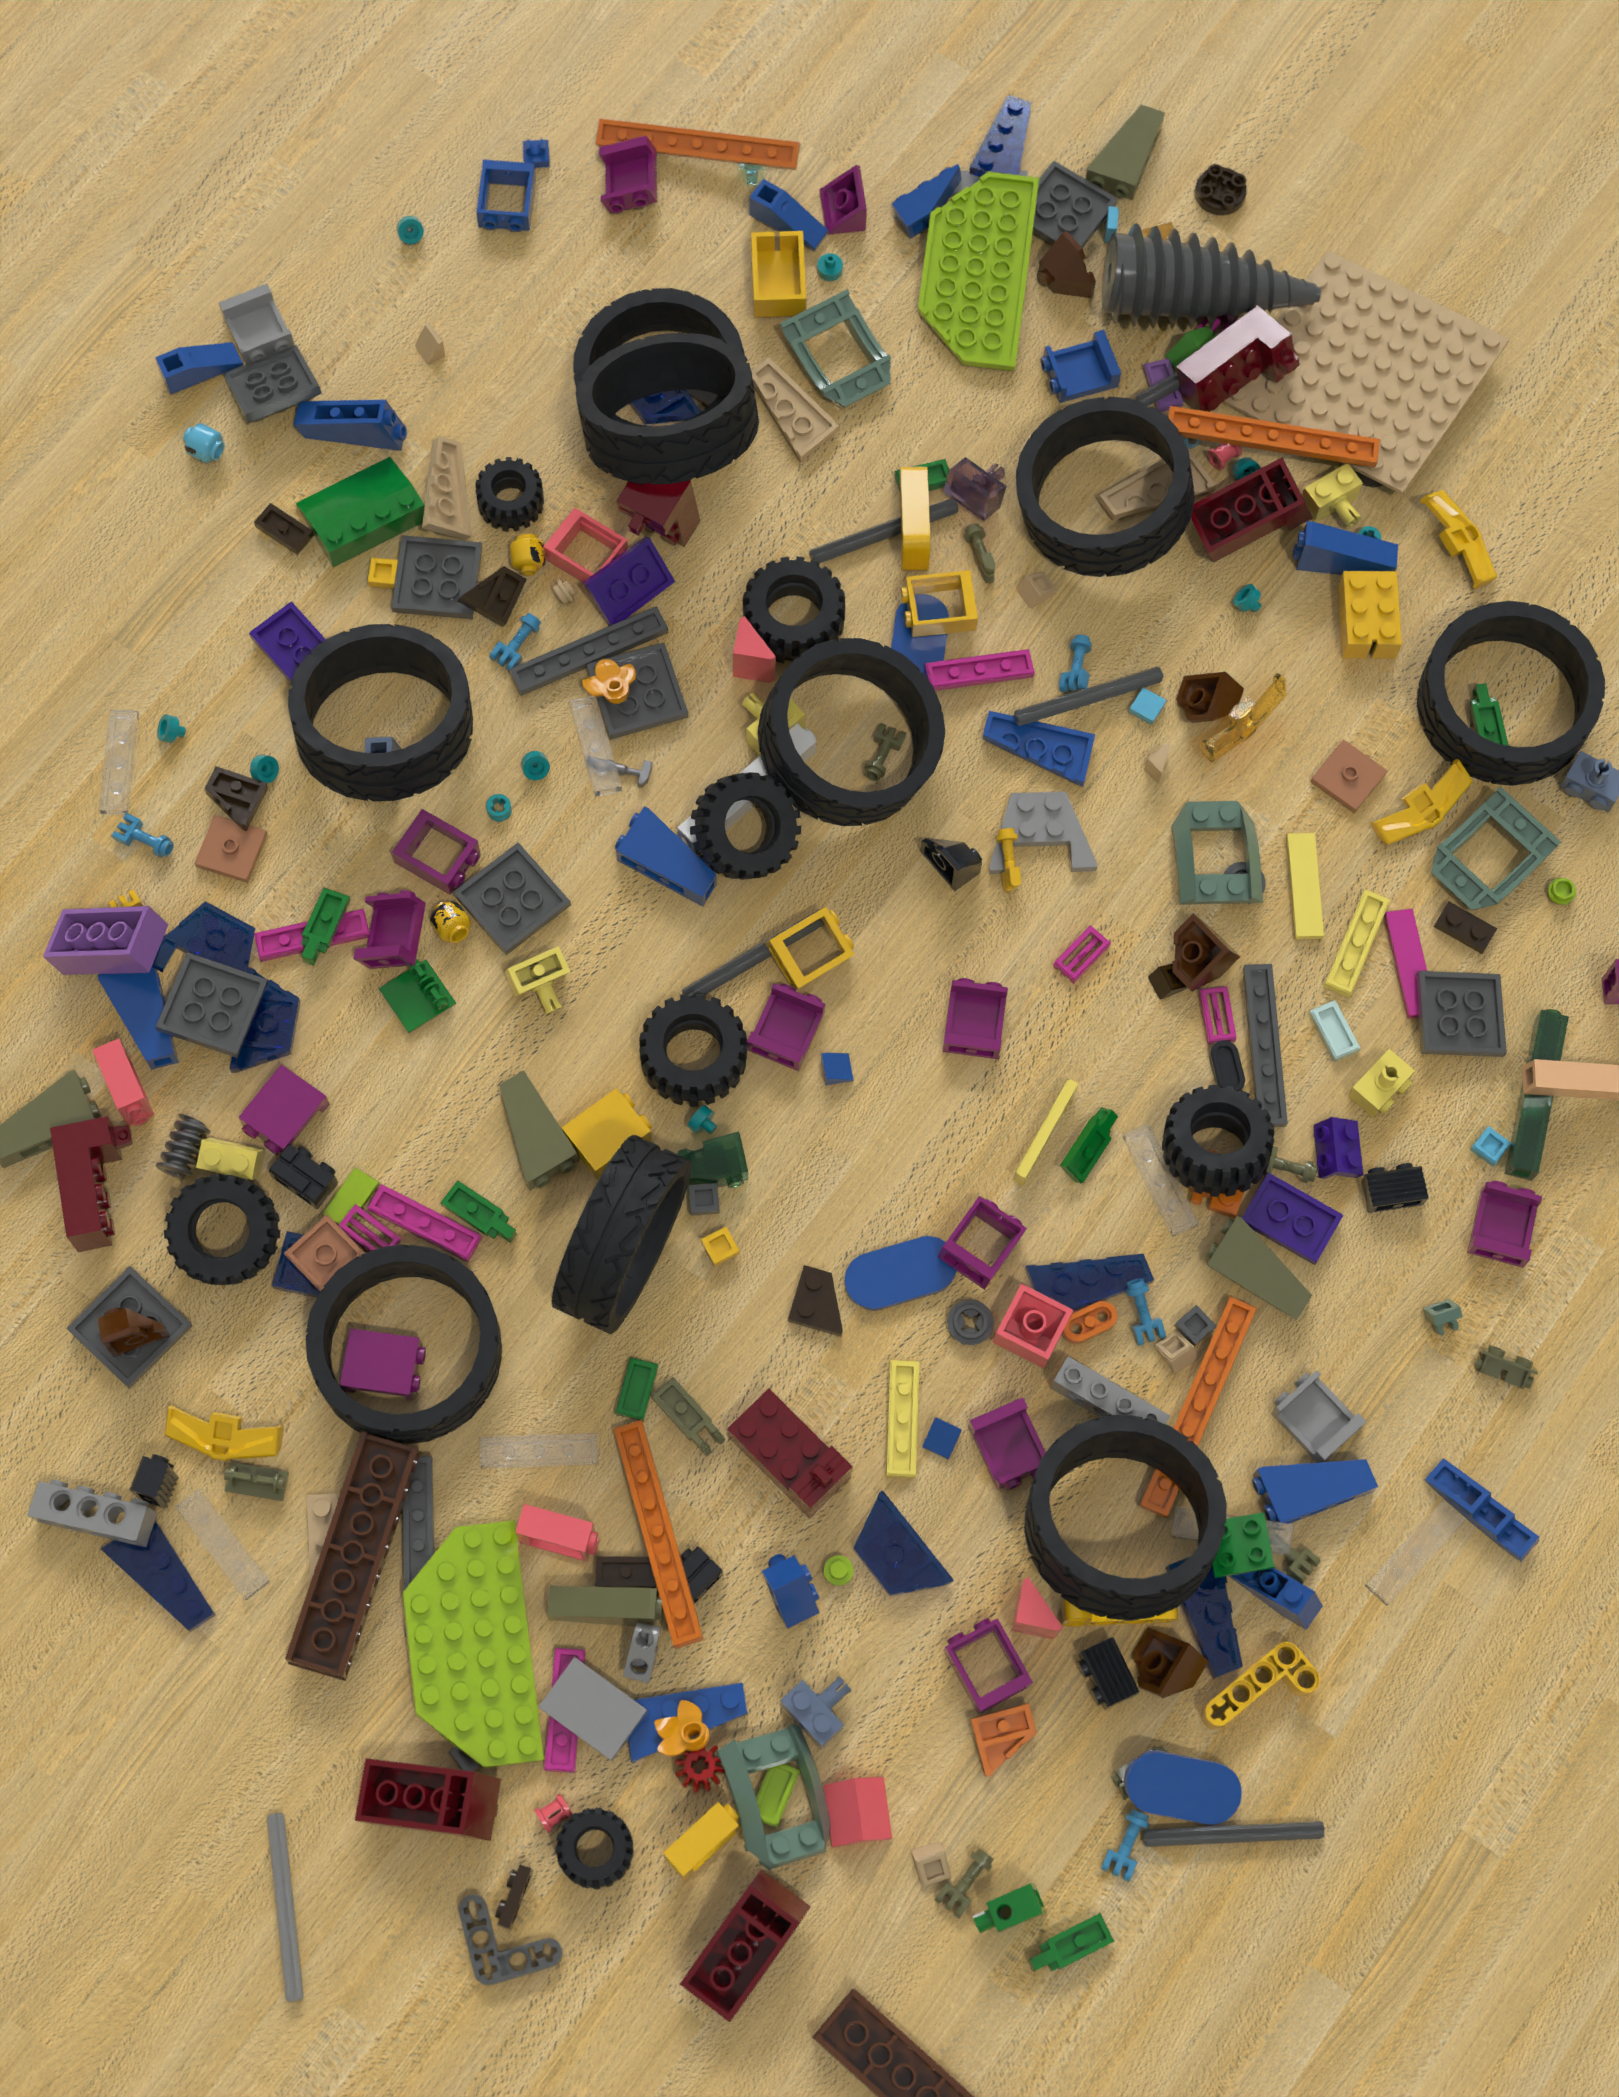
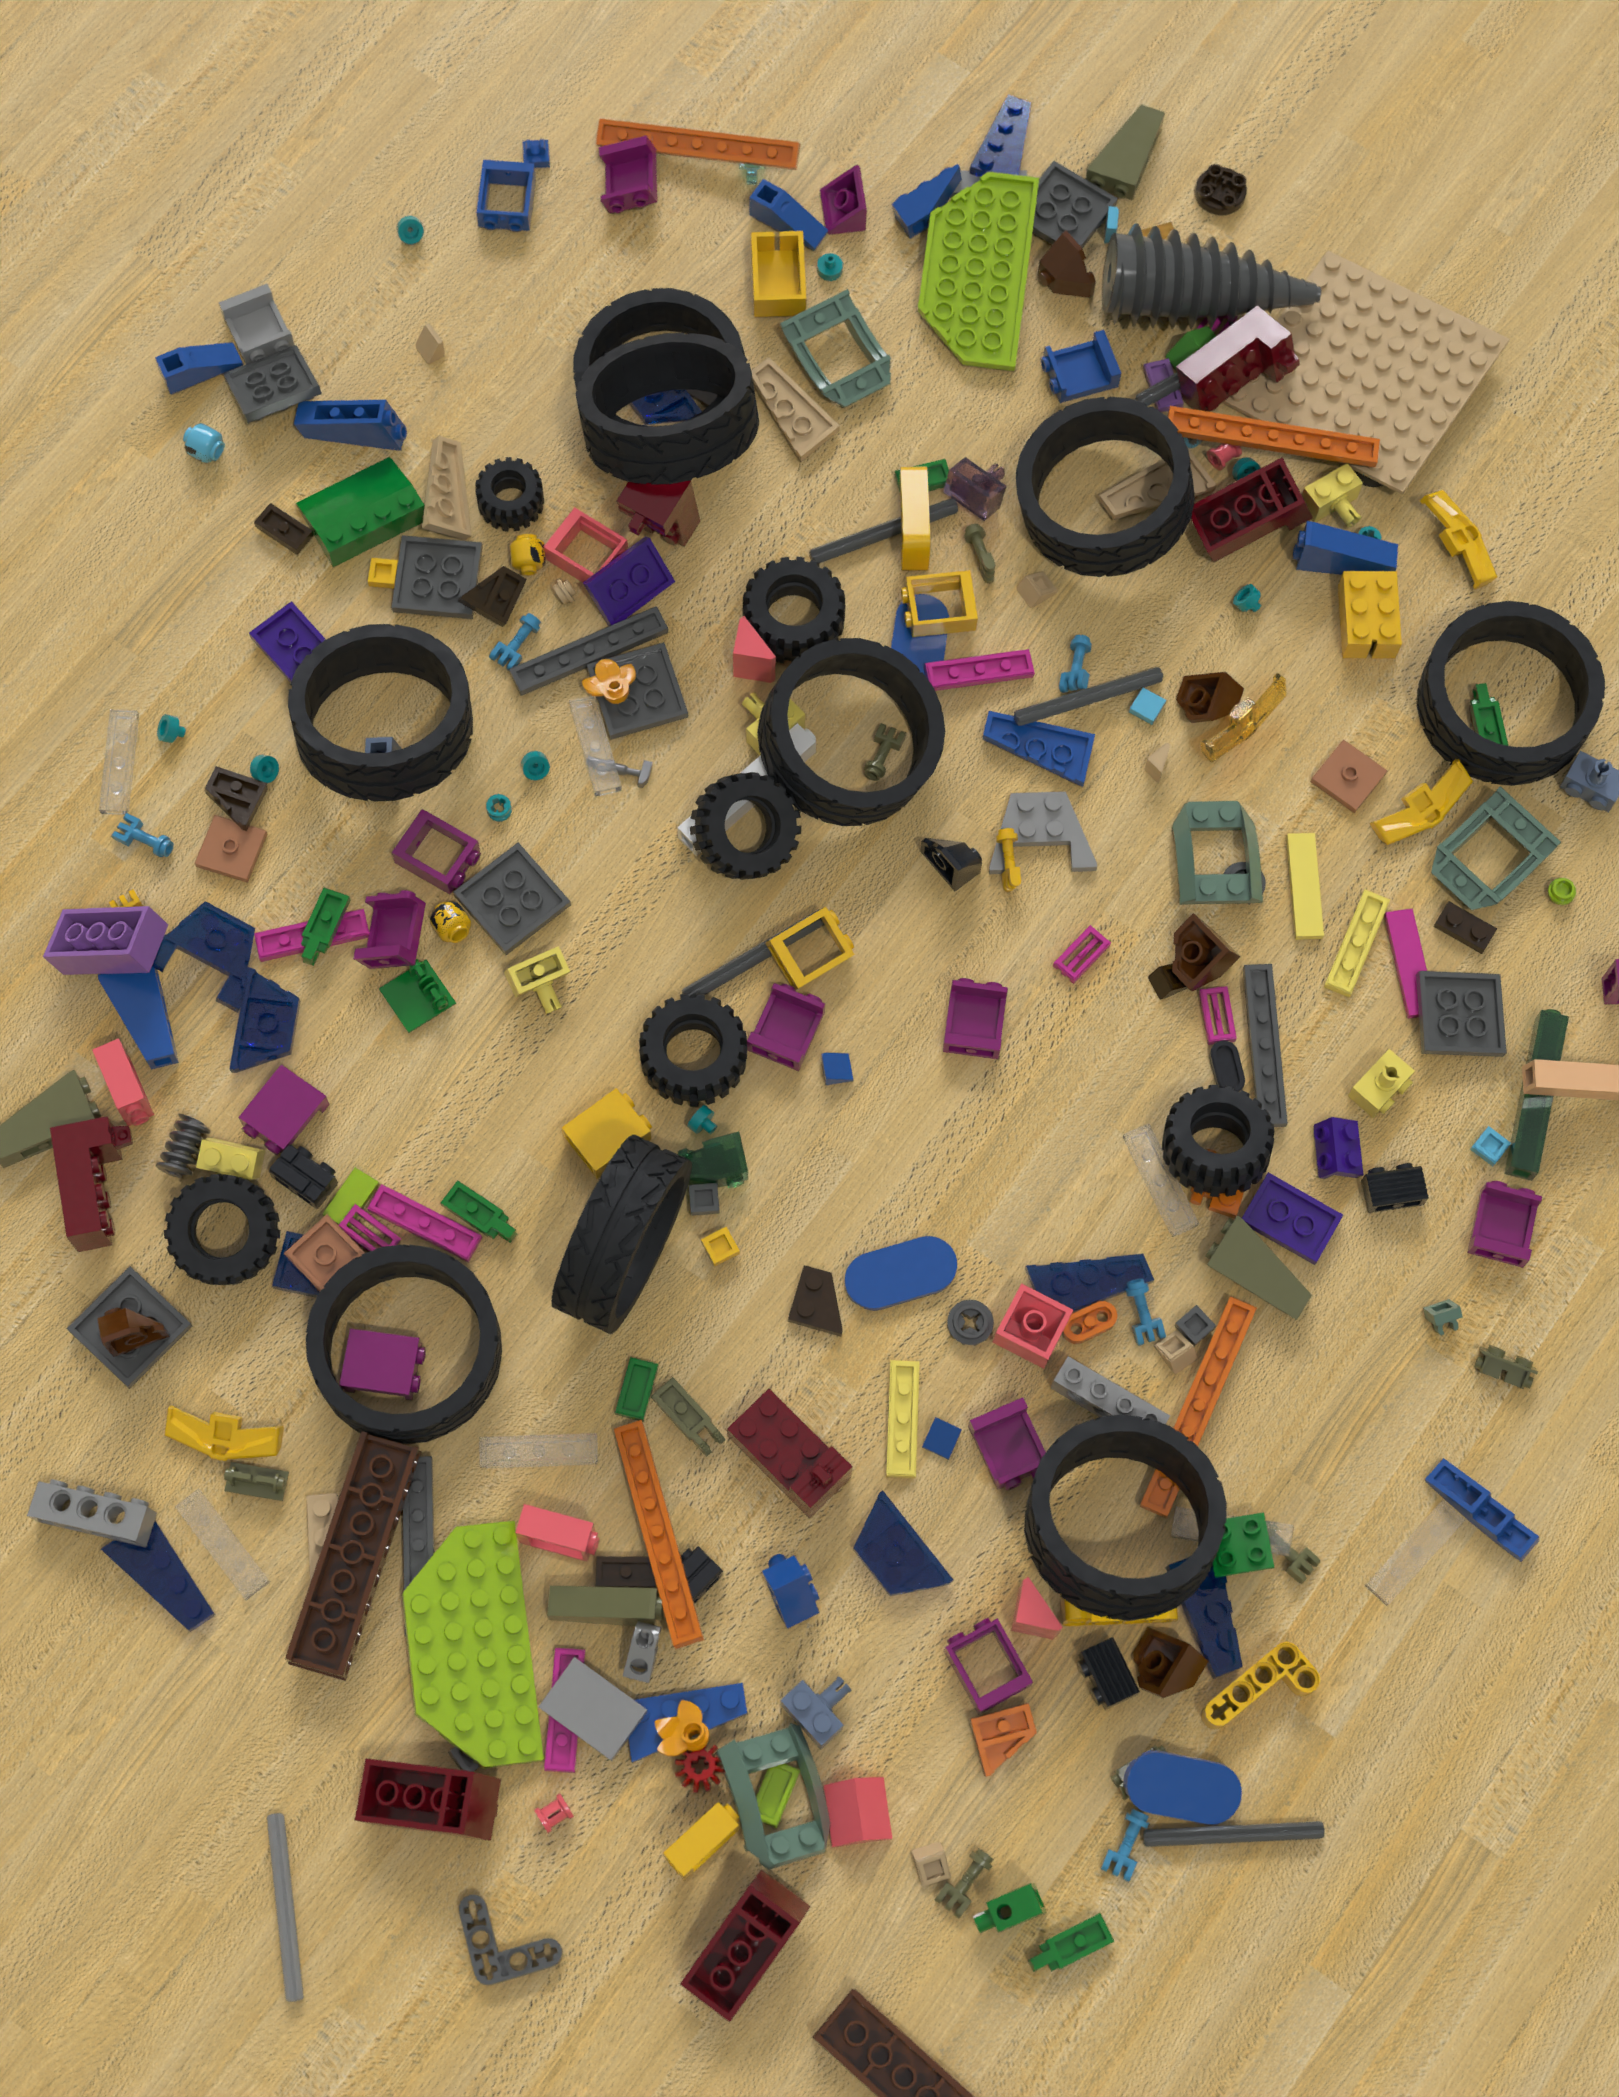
black brick [130,1454,179,1509] -> none
dark grey plate [156,952,268,1058] -> none
dark brown plate [495,1864,533,1930] -> none
olive slope [499,1071,579,1190] -> none
black tyre [555,1808,634,1889] -> none
blue slope [615,806,717,907] -> none
lime plate [824,1555,854,1586] -> none
magenta window [937,1196,1027,1290] -> none
light yellow tile [1014,1079,1078,1186] -> none
green hinge [1060,1107,1118,1184] -> none
blue slope [1229,1568,1323,1630] -> none
blue slope [1252,1459,1378,1528] -> none
olive hinge [1263,1146,1318,1183] -> none
light grey panel [1271,1370,1367,1463] -> none
light aqua tile [1309,1000,1361,1062] -> none

